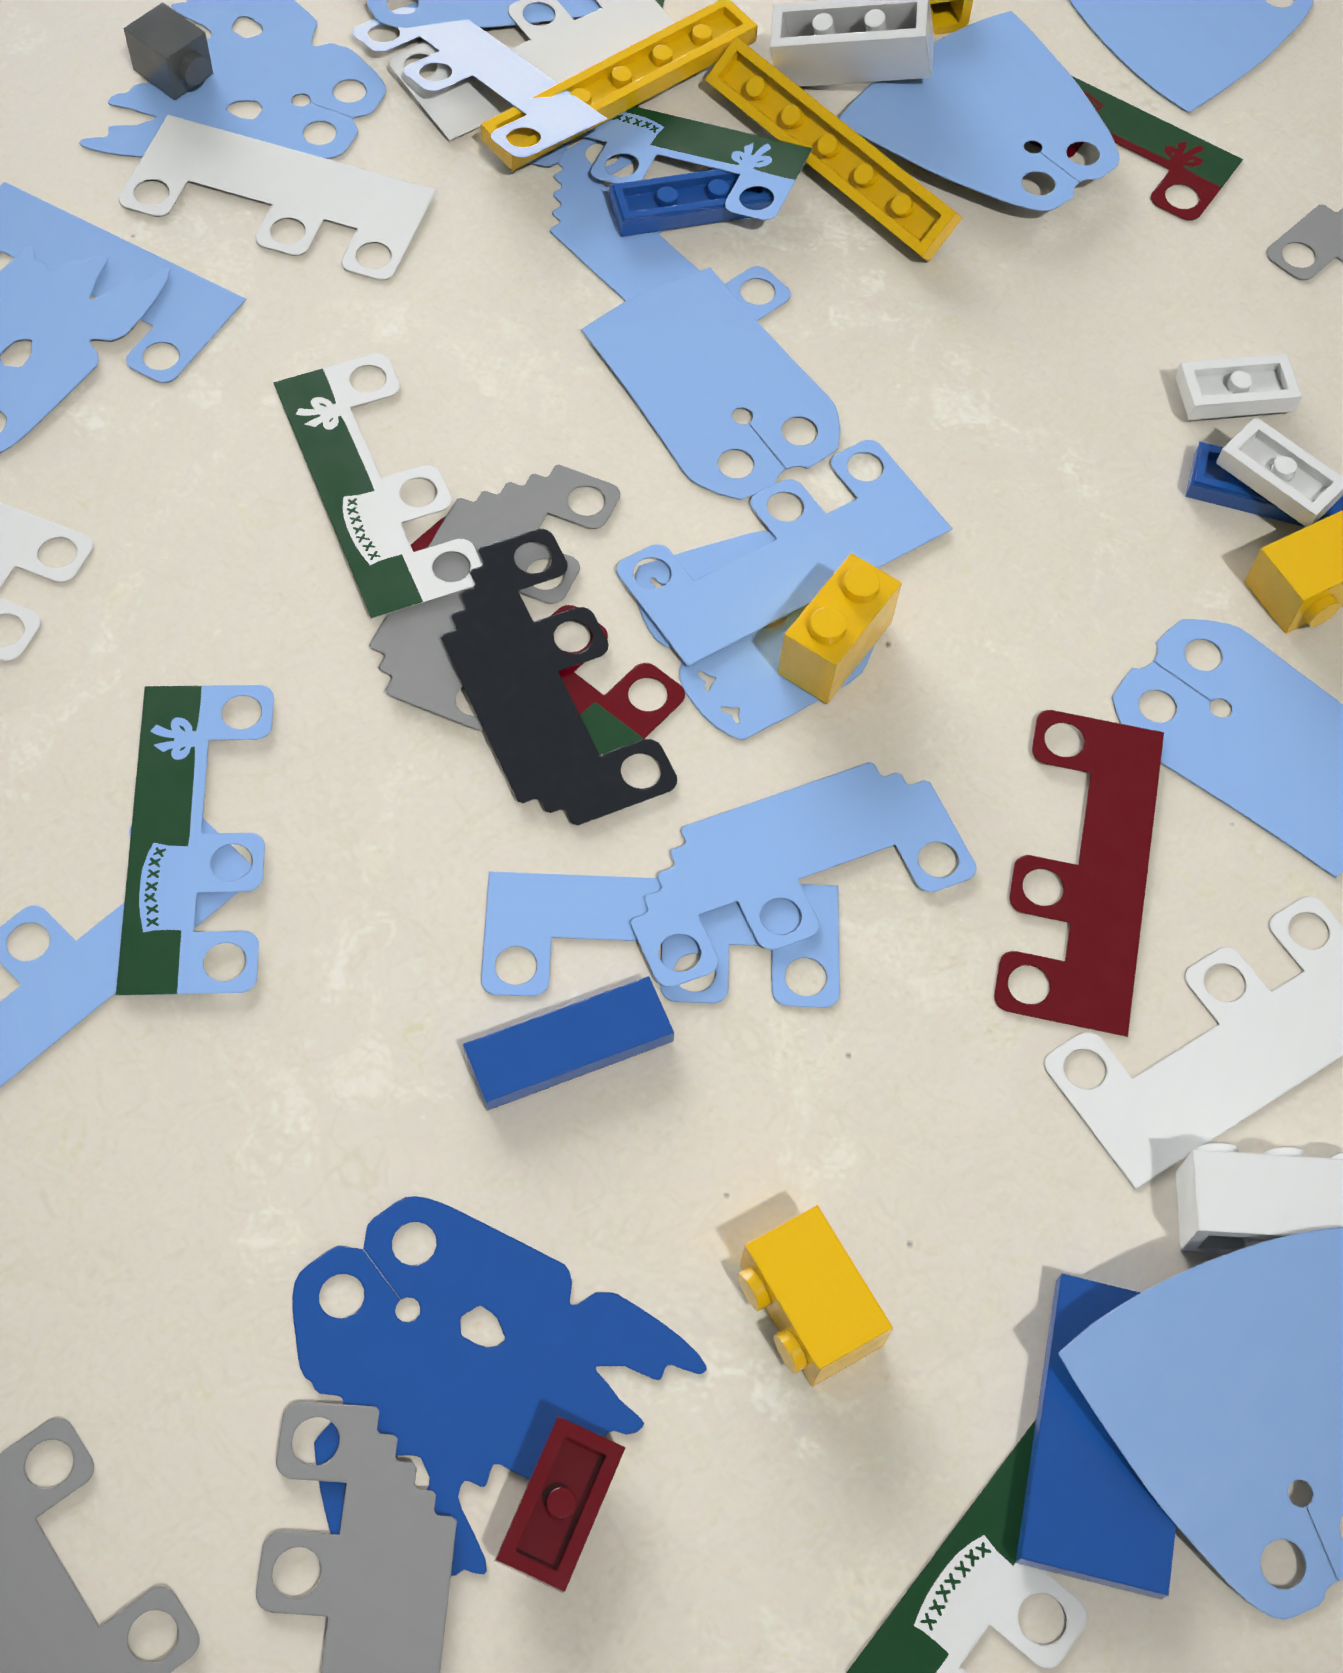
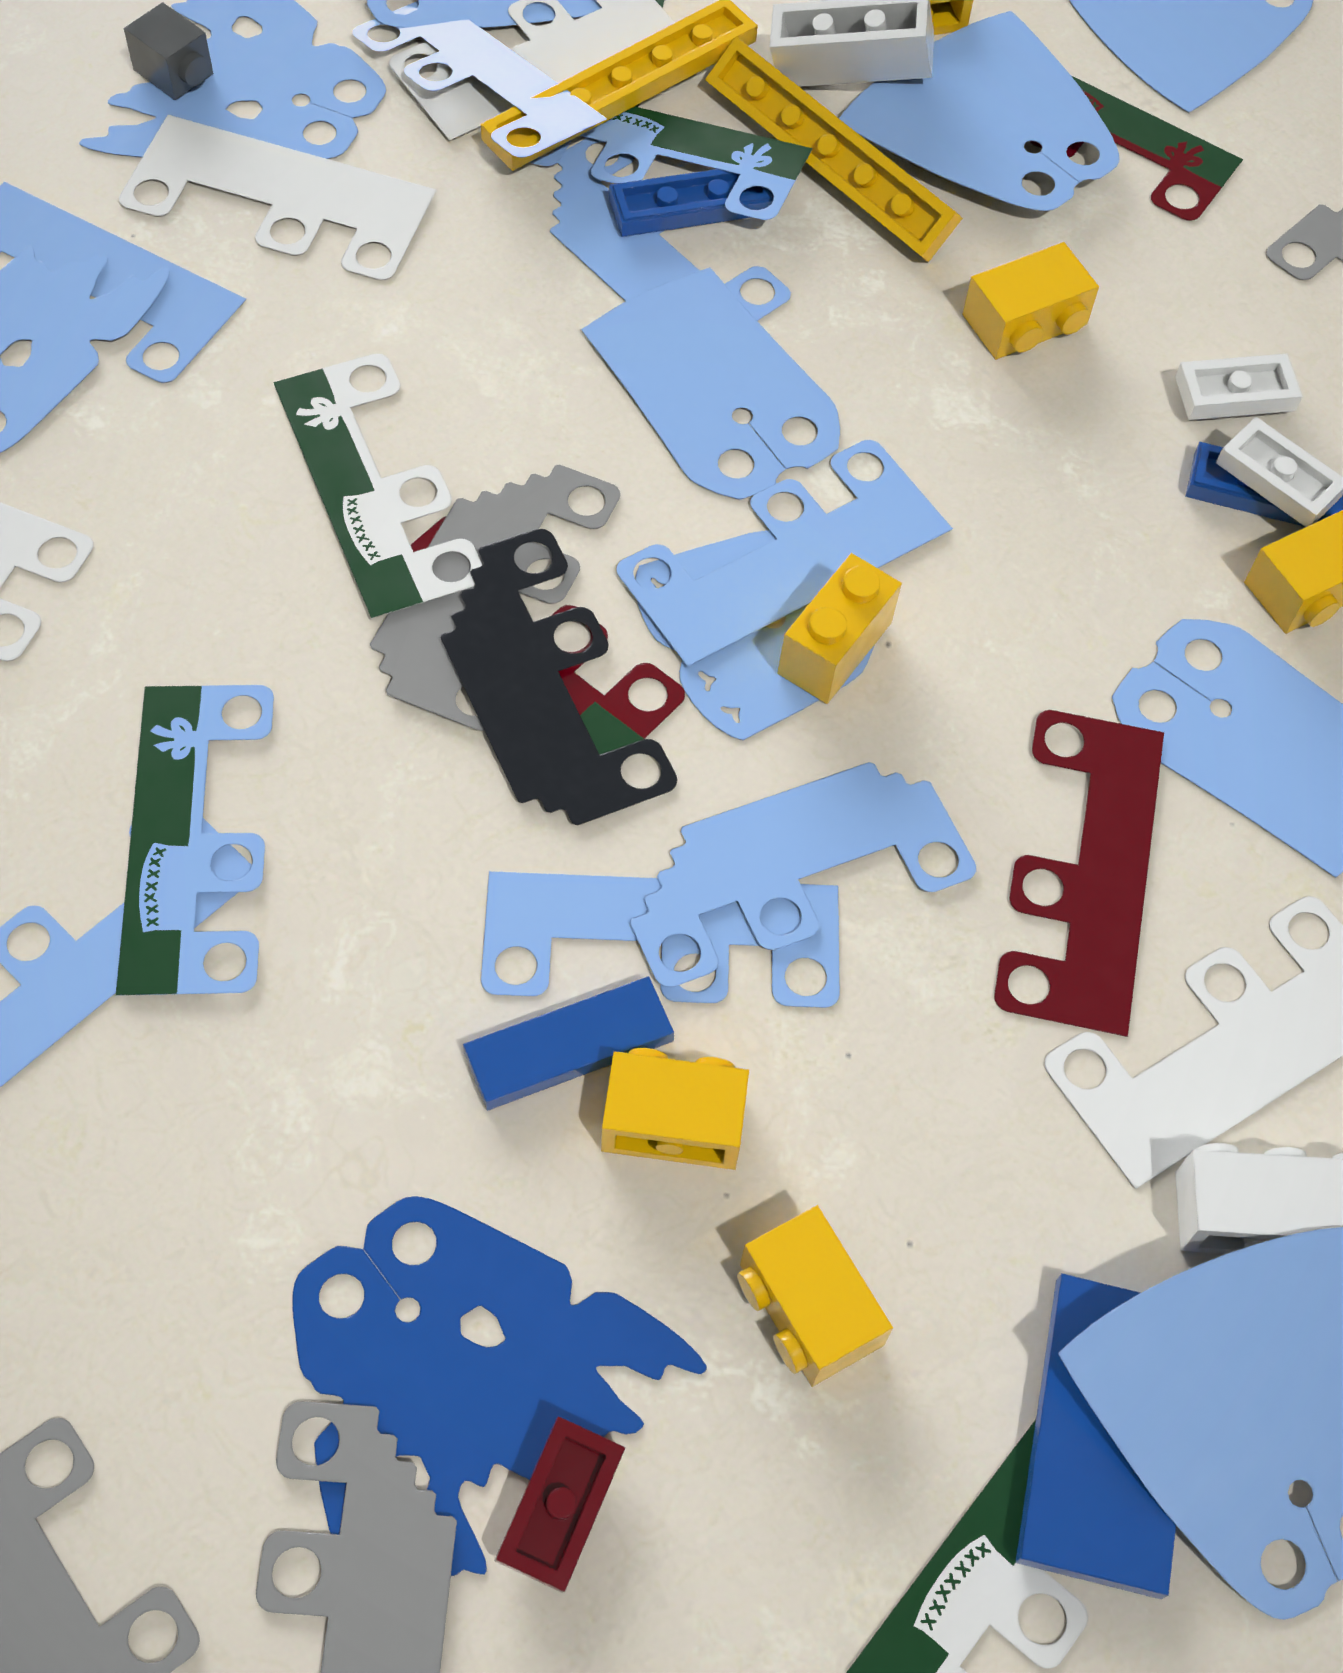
none -> yellow brick [601,1048,749,1170]
none -> yellow brick [962,242,1099,360]

